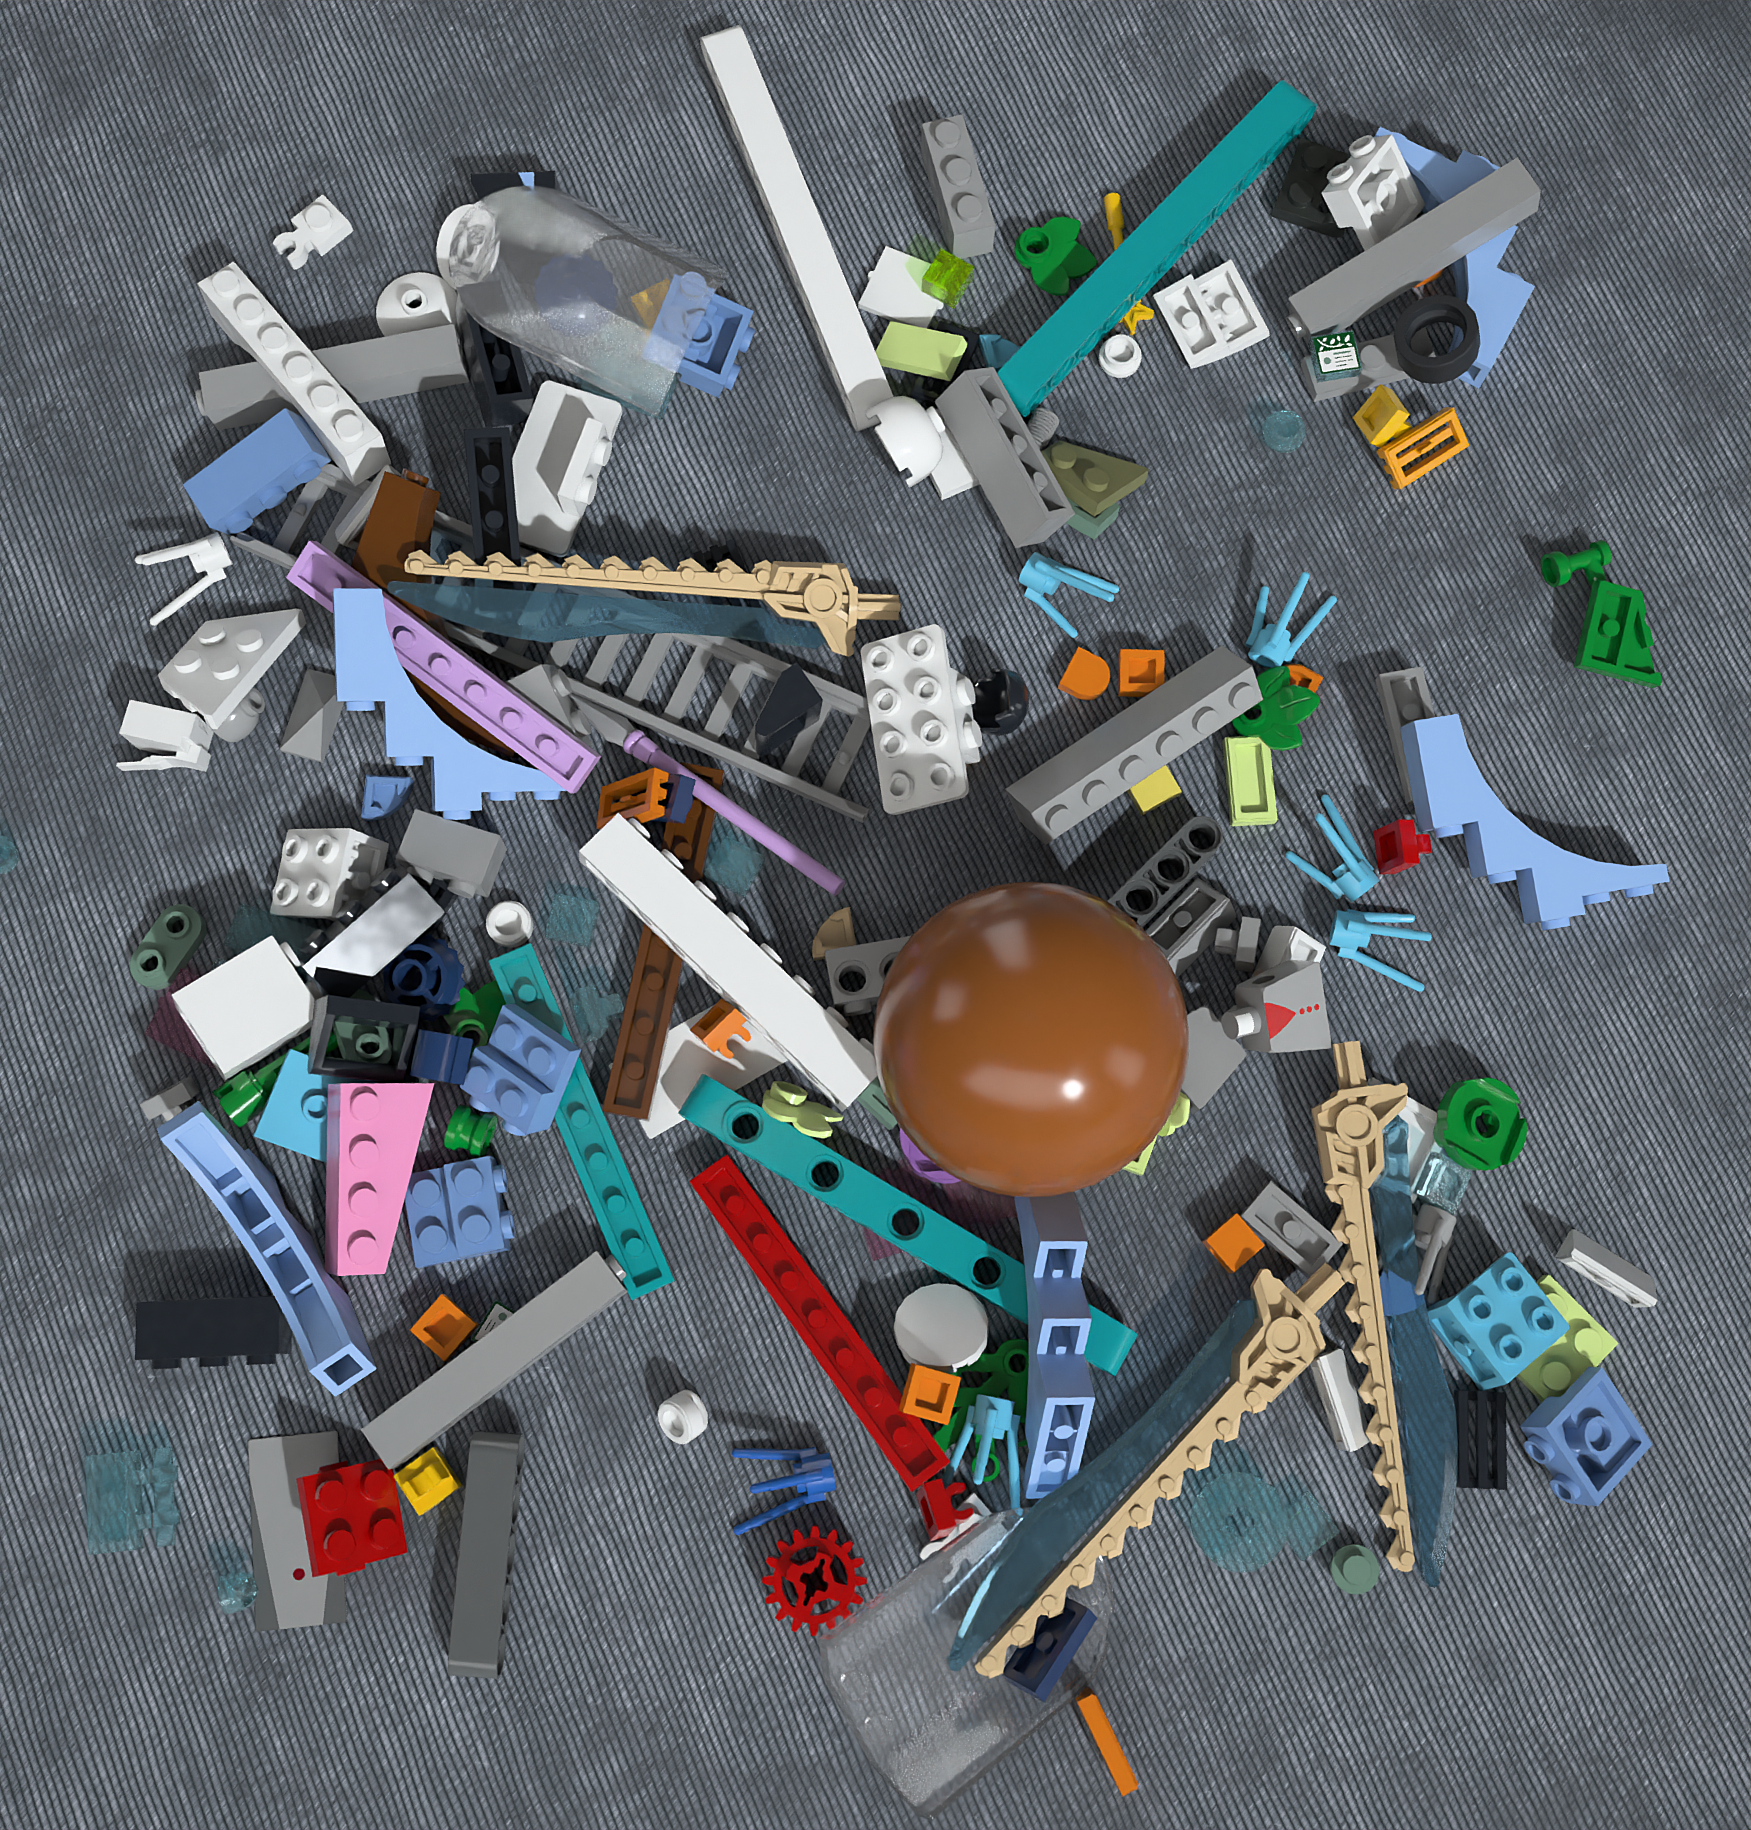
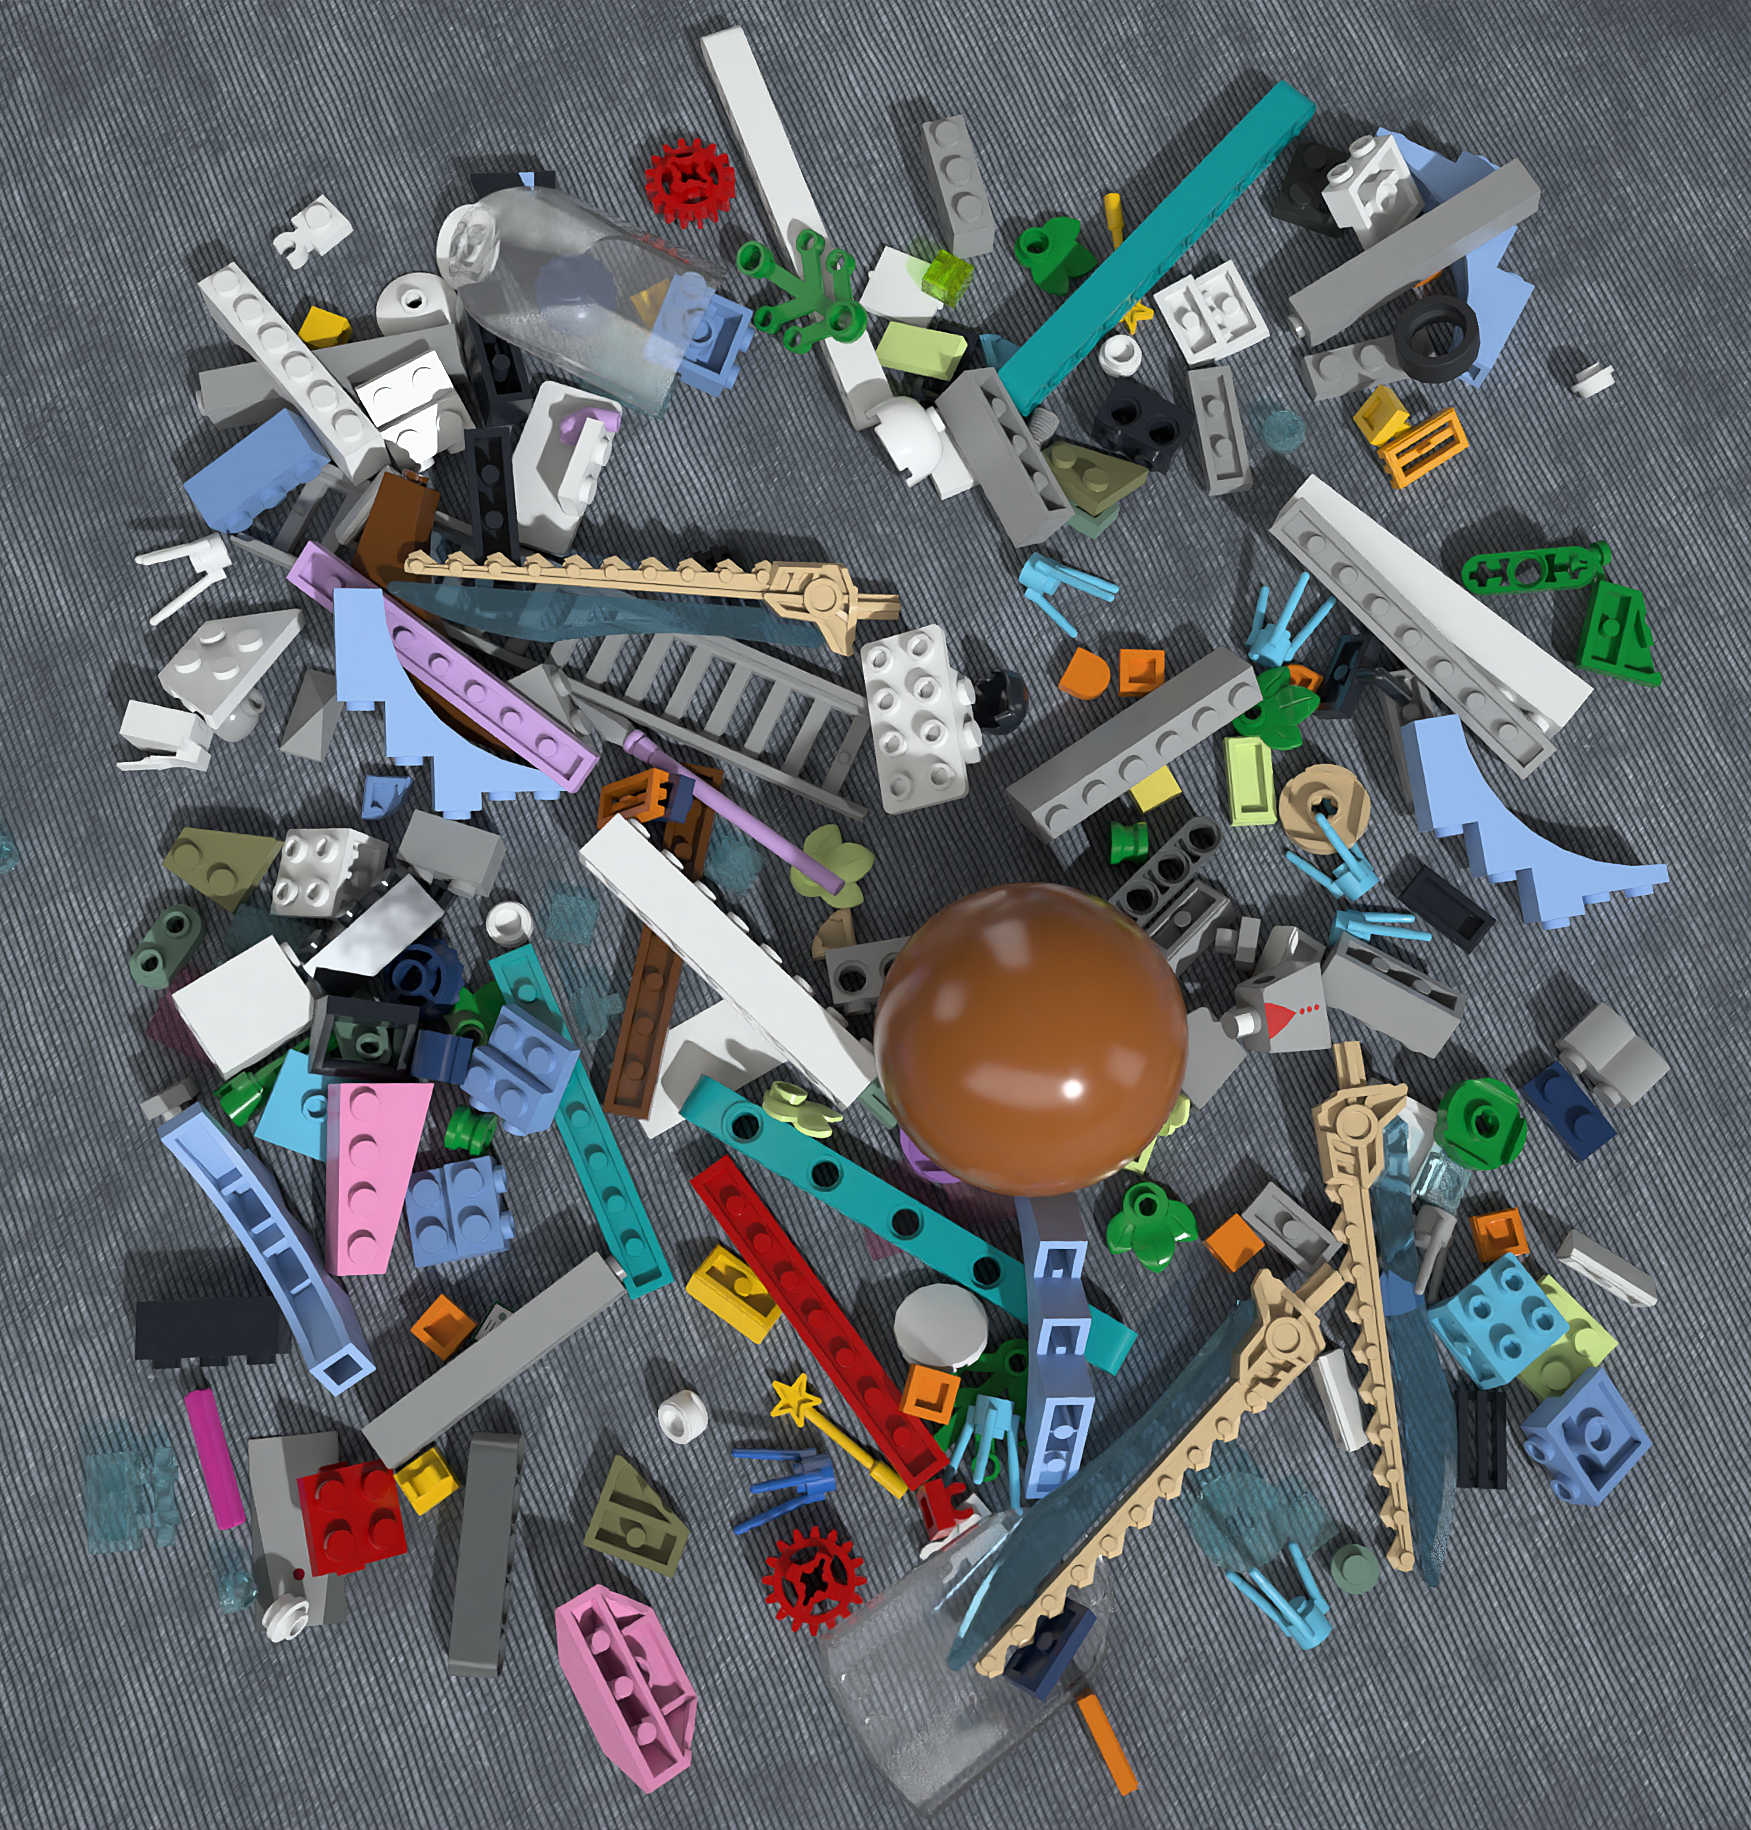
orange tile [690,998,751,1059] -> none
black tile [754,663,823,755] -> none
tile [1308,330,1362,383] -> none
red tile [1373,819,1432,874] -> none
none -> olive wing [161,827,285,914]
none -> dark pink axle [184,1388,246,1530]
none -> white plate [262,1593,309,1642]
none -> yellow piece [297,306,353,351]
none -> white plate [355,348,476,473]
none -> bright pink wedge [555,1584,697,1794]
none -> lavender arm [558,407,621,446]
none -> olive wing [582,1454,691,1578]
none -> red gear [645,138,736,230]
none -> yellow slope [685,1244,782,1344]
none -> green plant [736,229,868,355]
none -> yellow piece [770,1373,908,1500]
none -> yellowish green plate [790,824,875,909]
none -> black brick [1091,376,1196,476]
none -> green plate [1106,1181,1198,1273]
none -> green wheel [1107,821,1148,866]
none -> light grey plate [1185,365,1253,496]
none -> medium azure plant [1225,1541,1332,1650]
none -> light grey plate [1269,497,1558,780]
none -> white brick [1273,474,1594,739]
none -> tan plate [1279,764,1371,855]
none -> black plate [1312,633,1413,720]
none -> light grey brick [1320,931,1467,1059]
none -> black tile [1397,864,1497,955]
none -> green beam [1461,546,1596,597]
none -> orange tile [1468,1207,1530,1263]
none -> dark blue plate [1517,1060,1618,1163]
none -> light grey brick [1555,1002,1671,1110]
none -> white plate [1571,362,1615,400]

